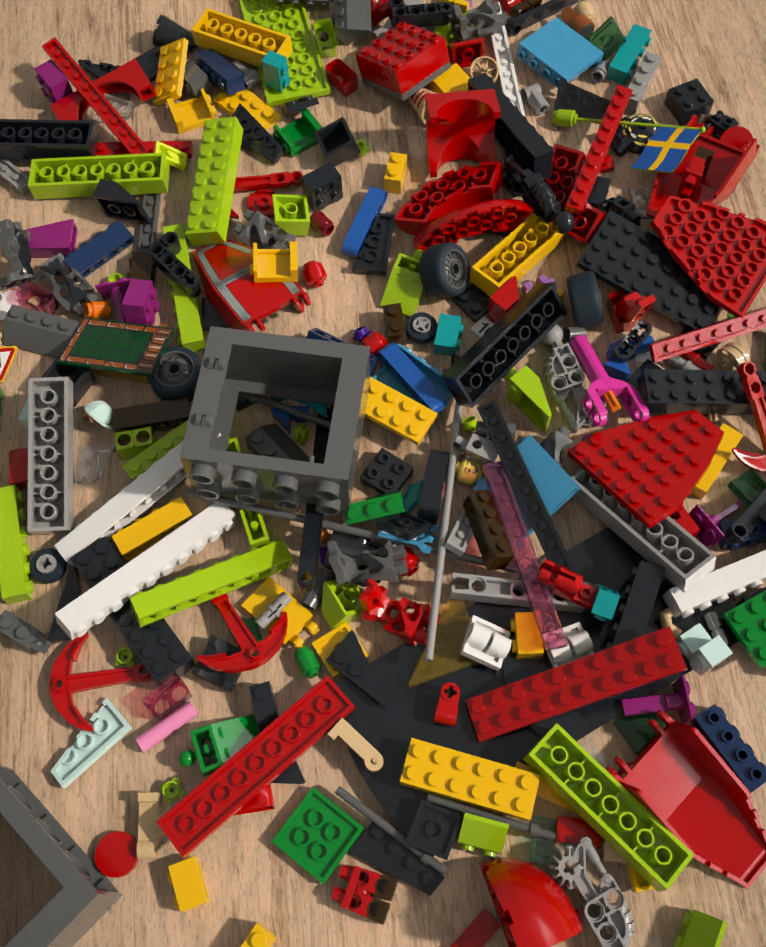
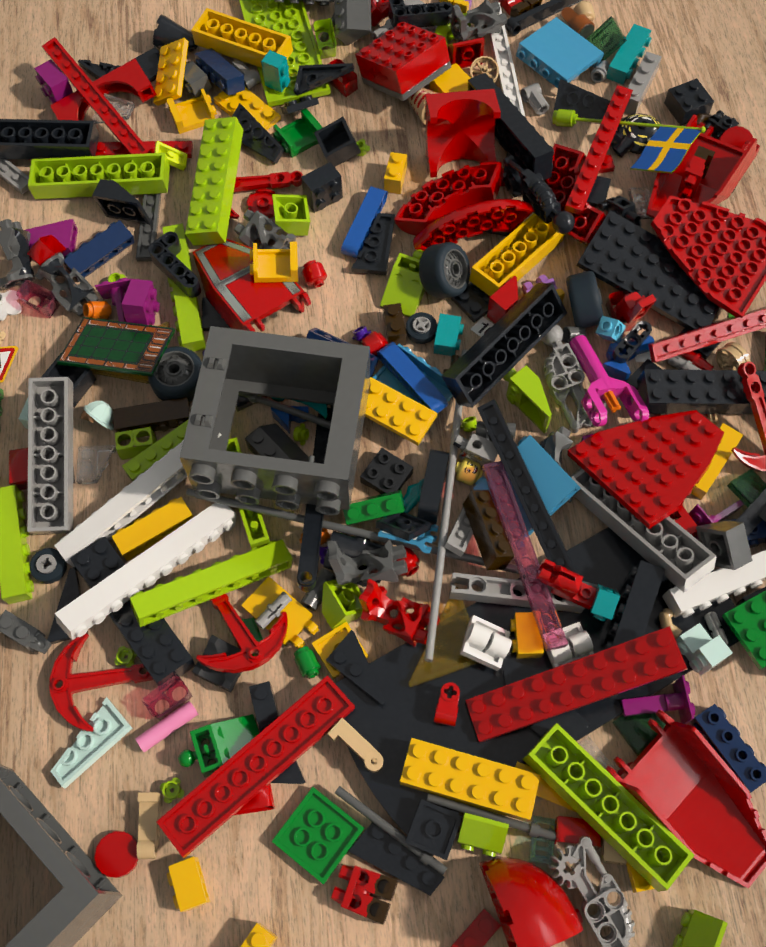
dark grey slope [3,304,79,359] -> none
dark brown brick [127,251,157,285] -> none
dark red brick [310,211,334,236] -> none
none -> red piece [27,235,67,266]
none -> black wing [294,63,354,96]
none -> medium azure brick [595,316,626,343]
none -> dark grey slope [696,520,753,570]

